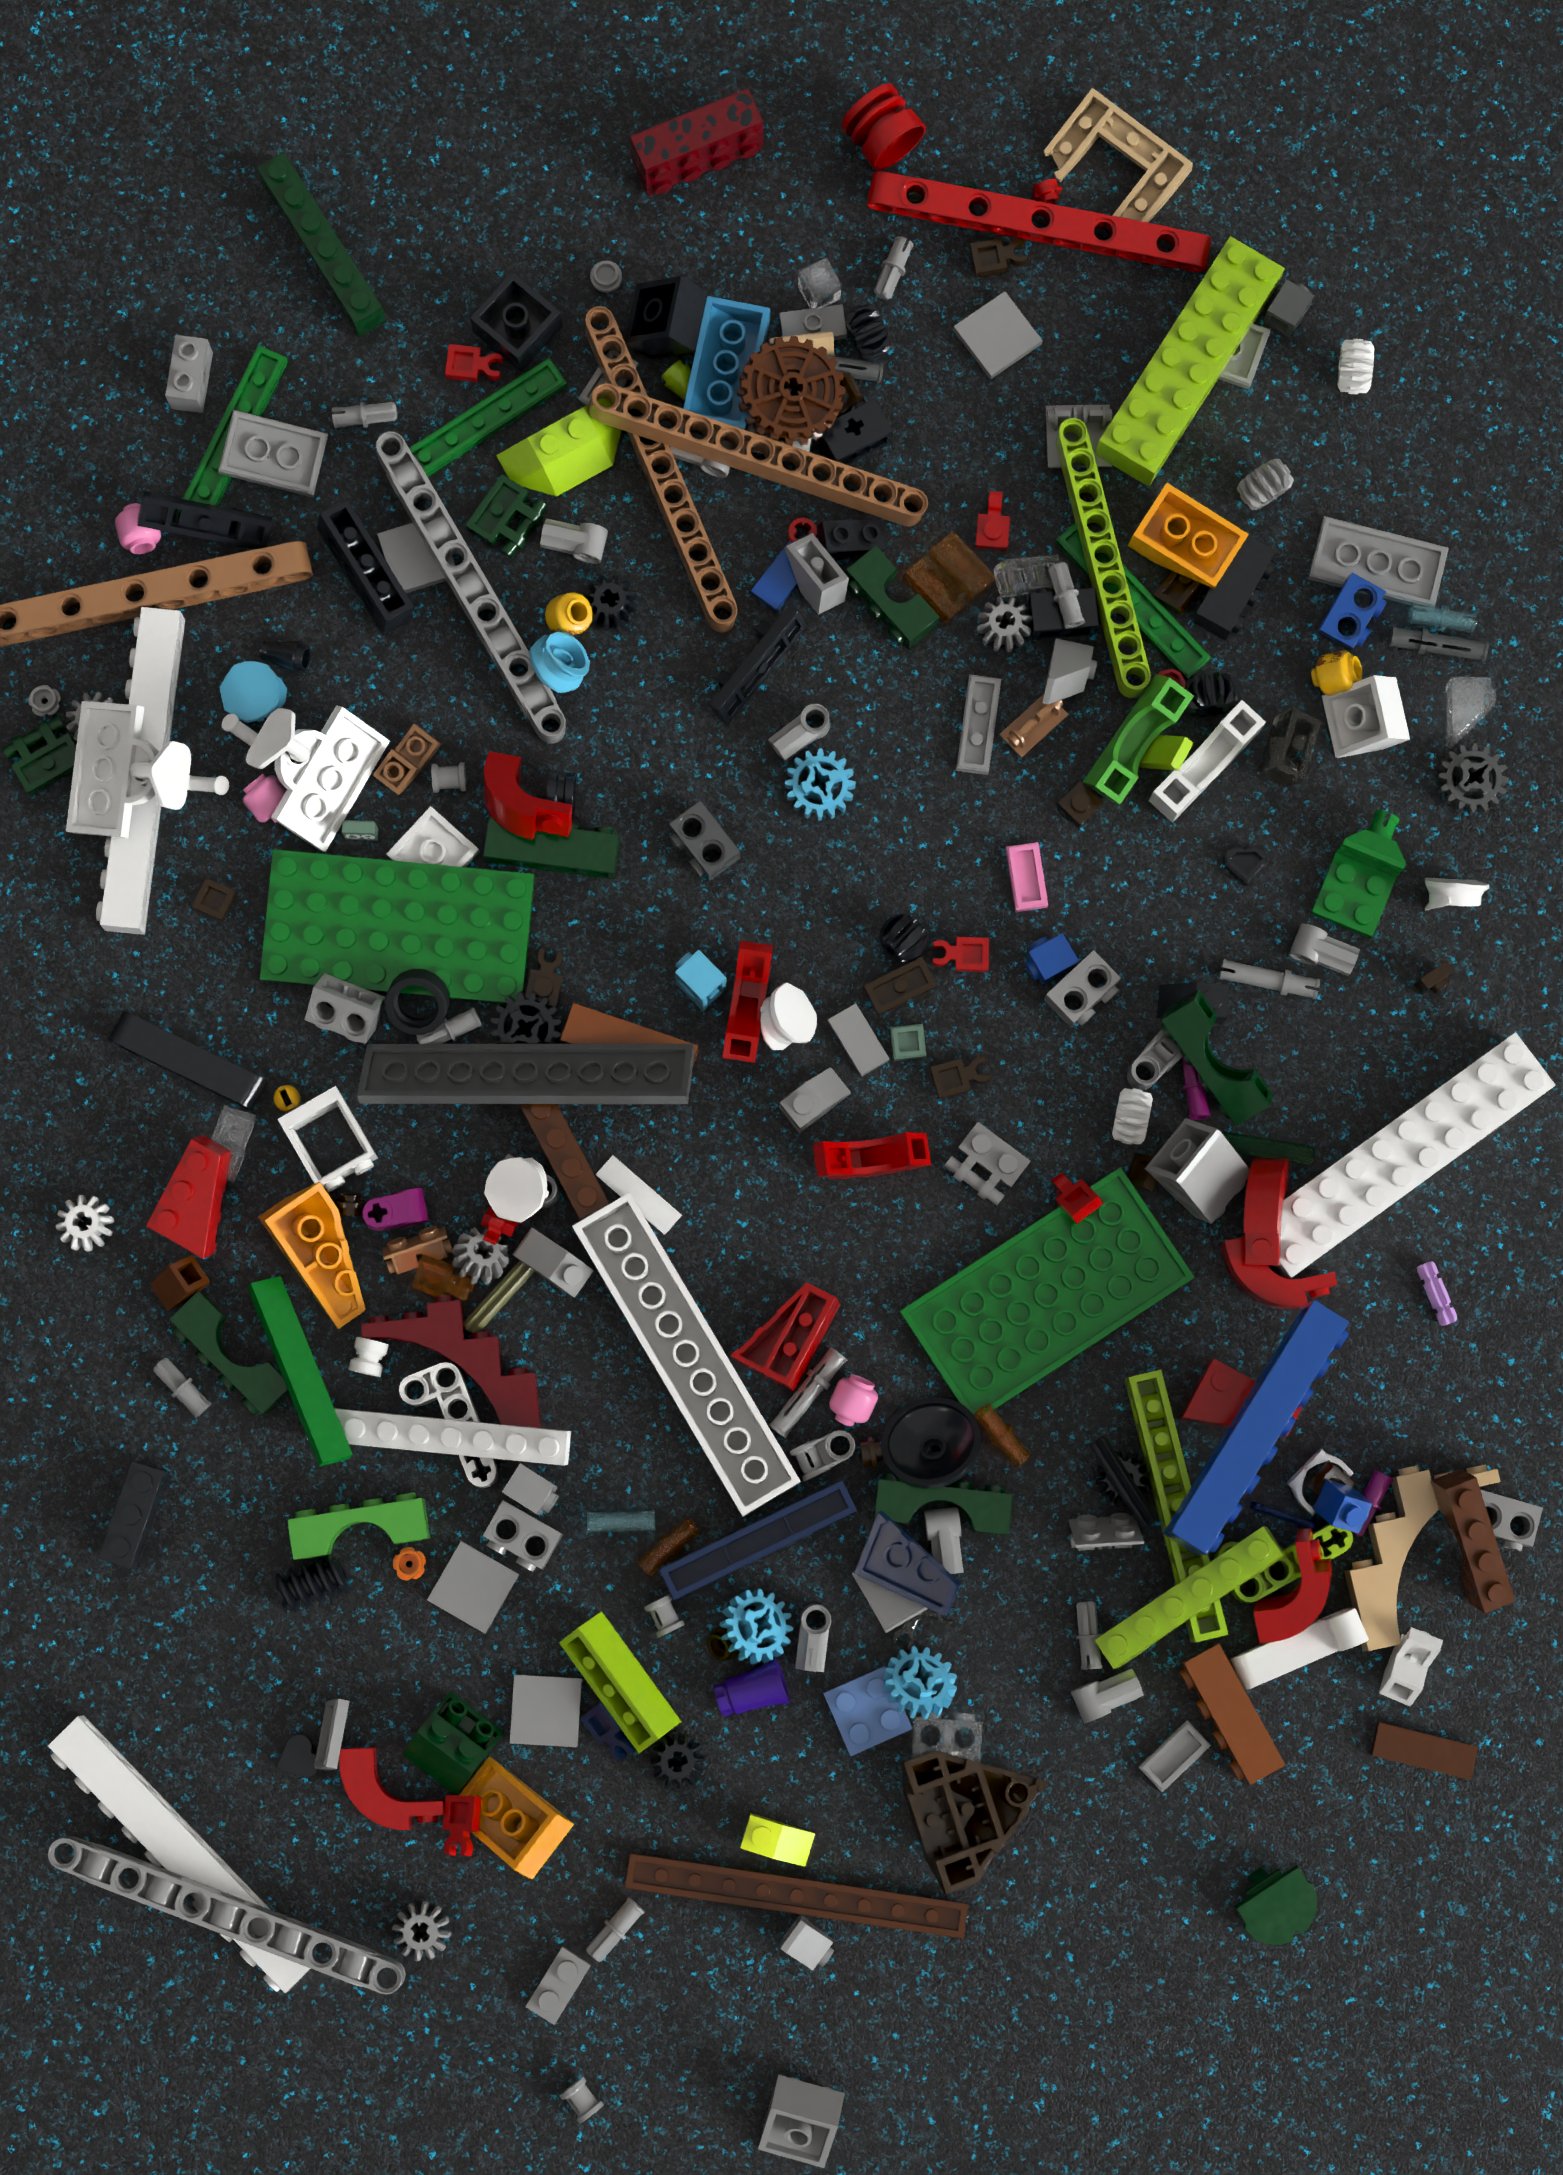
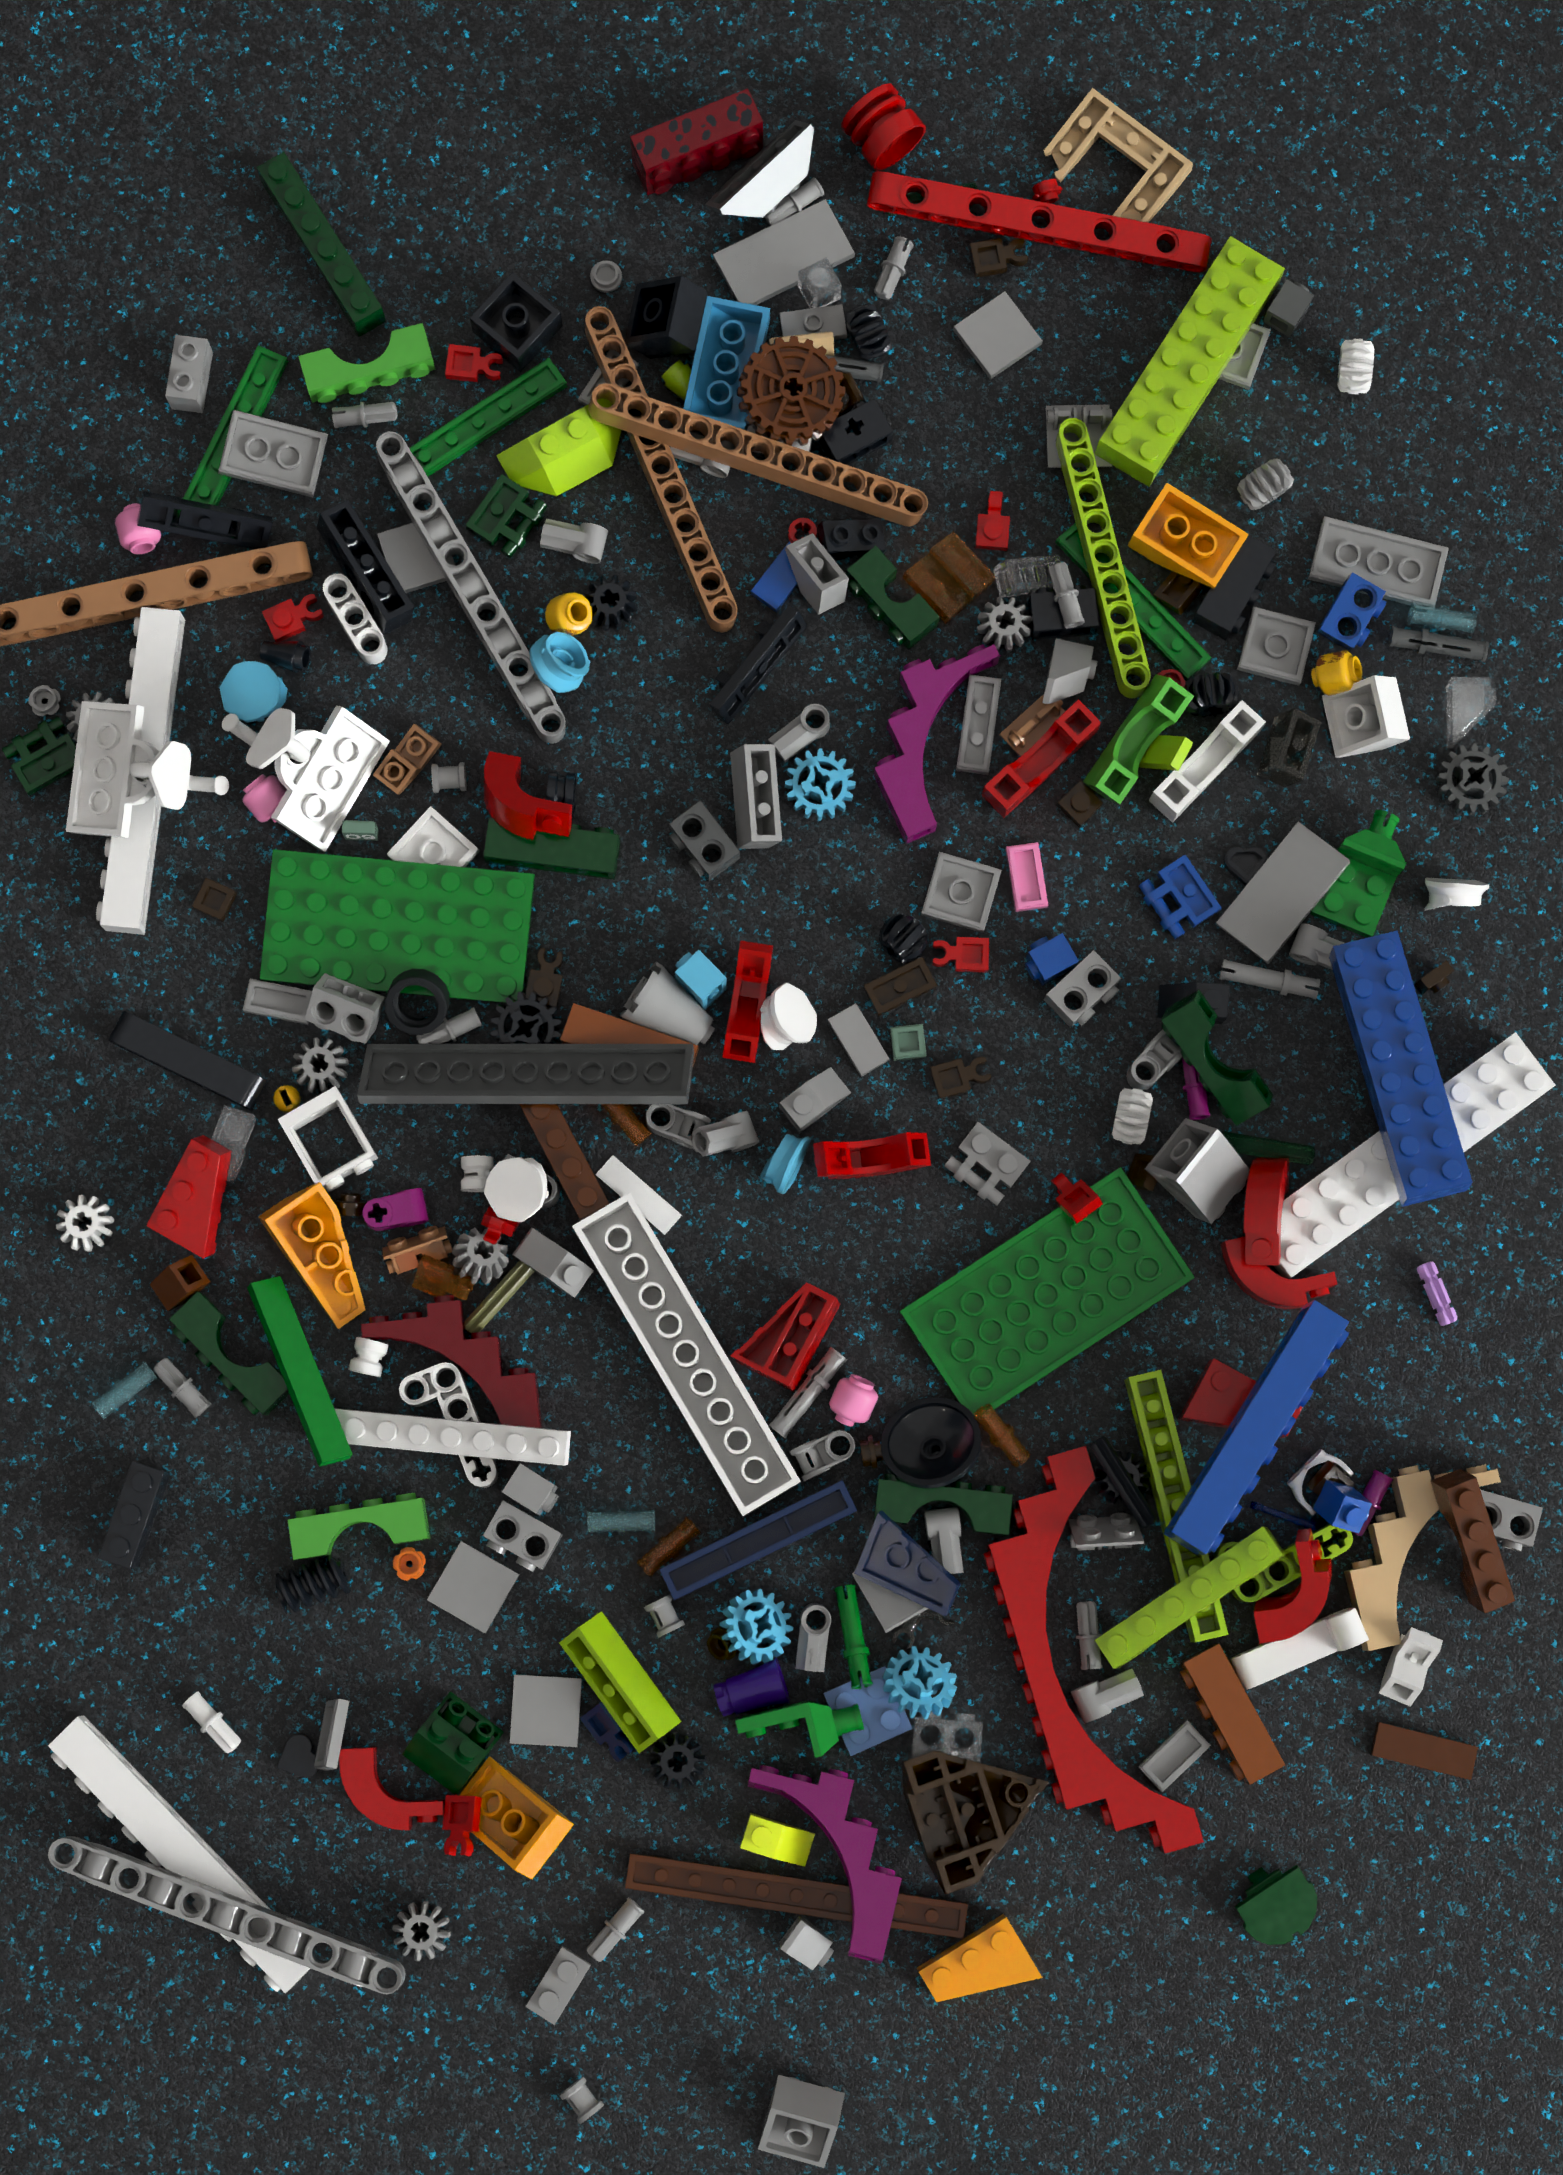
none -> clear light blue pin [91,1361,158,1420]
none -> white axle [182,1691,241,1754]
none -> light grey tile [243,979,312,1025]
none -> red plate [262,594,324,642]
none -> light grey gear [292,1037,349,1093]
none -> bright green arch [298,323,435,403]
none -> white beam [323,574,388,664]
none -> white wheel [461,1155,494,1193]
none -> clear orange pin [601,1104,652,1147]
none -> light grey cone [620,961,715,1045]
none -> light grey piece [645,1104,711,1150]
none -> light grey piece [692,1111,759,1157]
none -> wedge [705,120,814,218]
none -> light grey tile [713,199,855,305]
none -> light grey brick [730,744,782,849]
none -> green plate [735,1700,864,1758]
none -> magenta arch [748,1765,902,1964]
none -> medium azure hat [760,1134,811,1194]
none -> light grey axle [764,177,825,226]
none -> green pin [834,1584,873,1689]
none -> magenta arch [873,644,1000,844]
none -> light orange wedge [917,1914,1043,2002]
none -> light grey tile [921,852,1002,933]
none -> red arch [982,699,1101,818]
none -> red arch [983,1446,1204,1853]
none -> blue plate [1139,855,1222,940]
none -> light grey tile [1216,821,1350,964]
none -> light grey tile [1237,606,1316,686]
none -> blue brick [1329,930,1473,1207]

